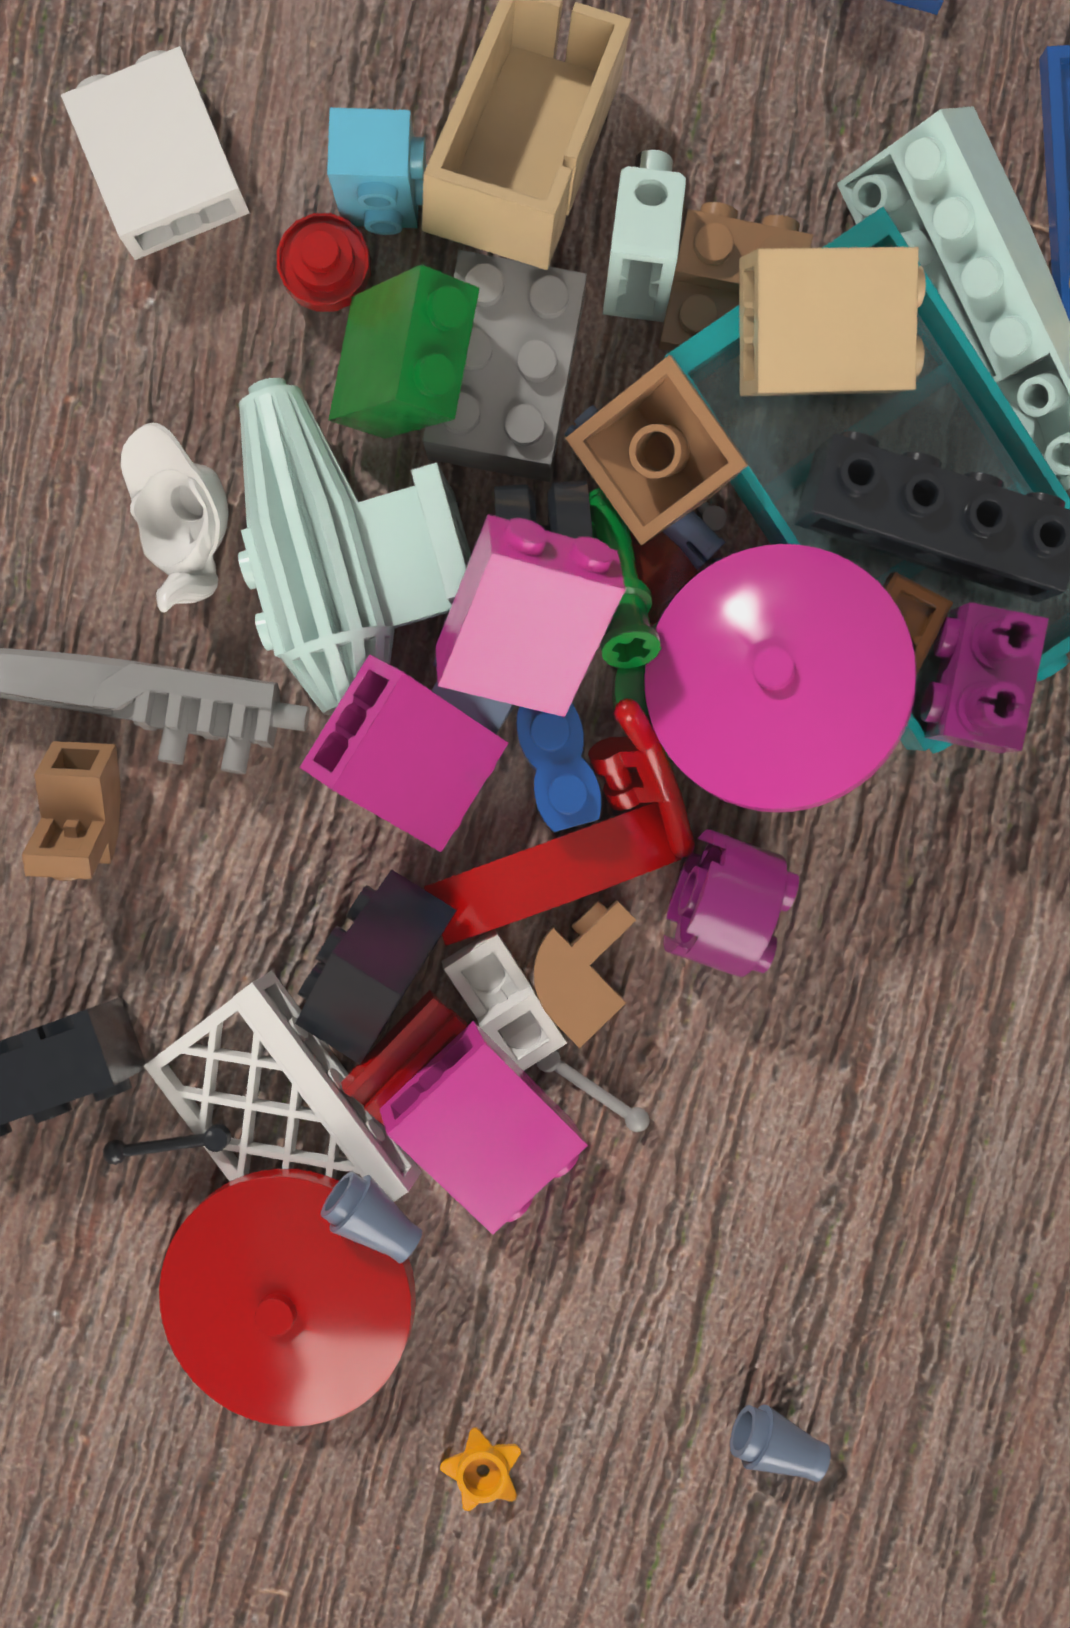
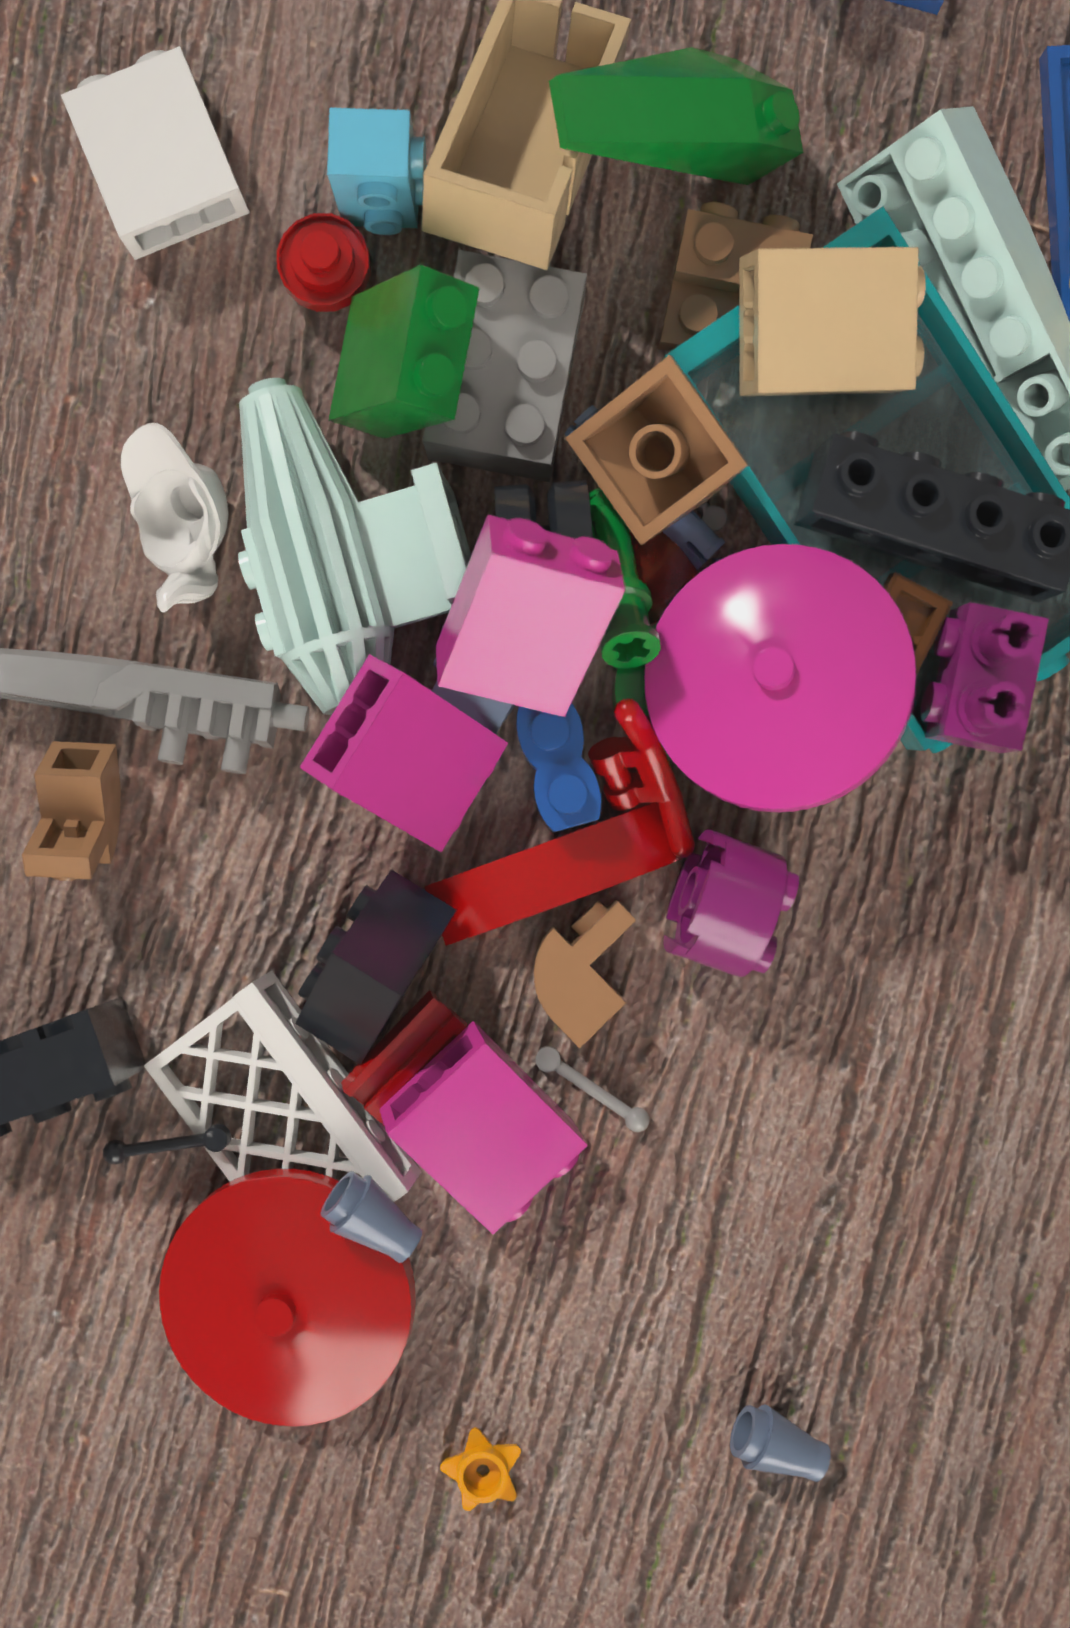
white slope [441,929,567,1071] -> none
light aqua torso [603,150,686,322] -> none
none -> green wedge [549,47,804,186]

